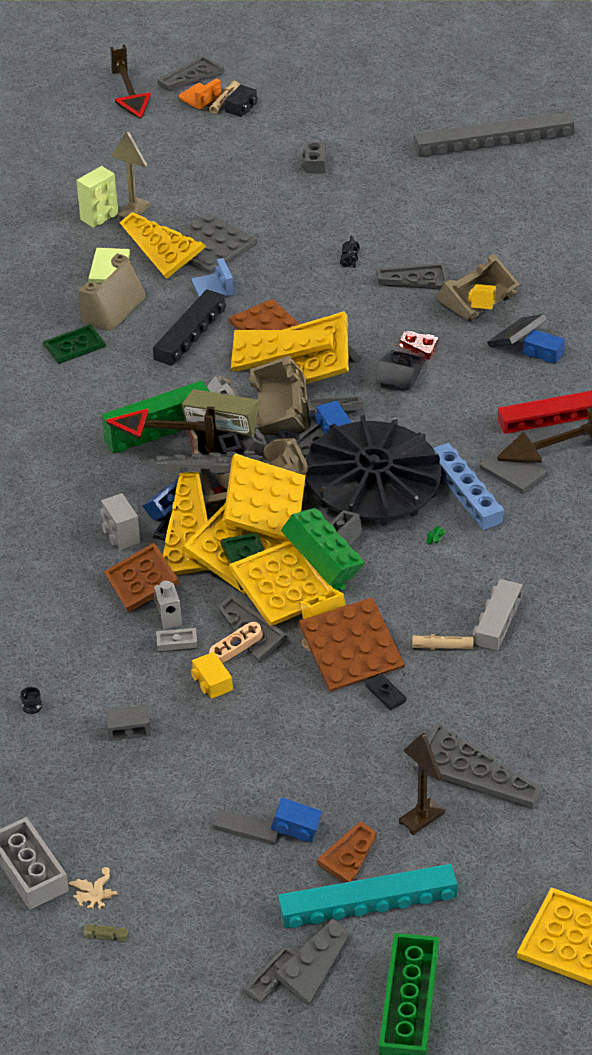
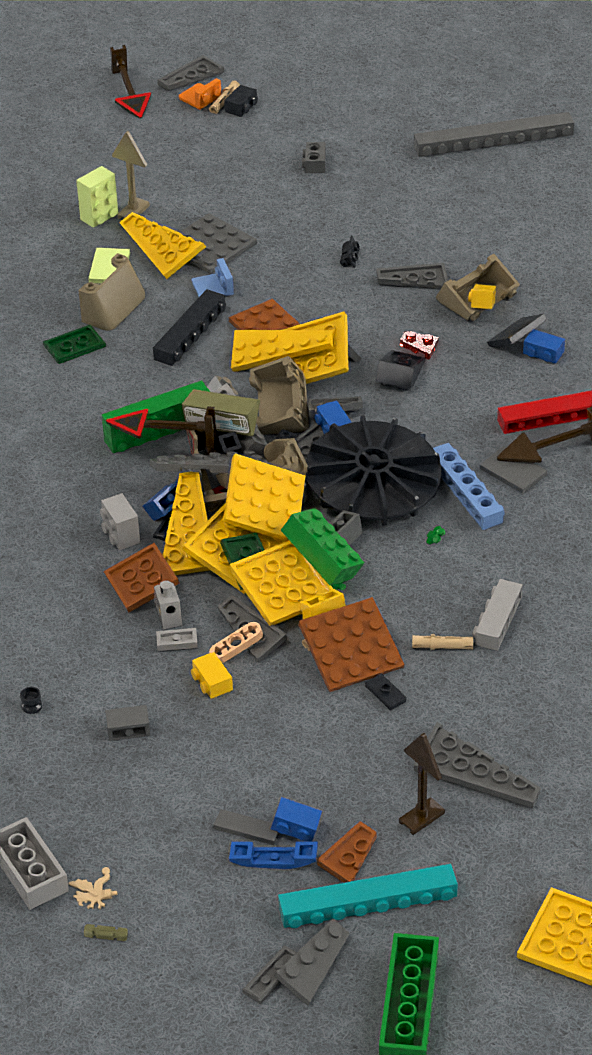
none -> blue slope [229,842,318,869]

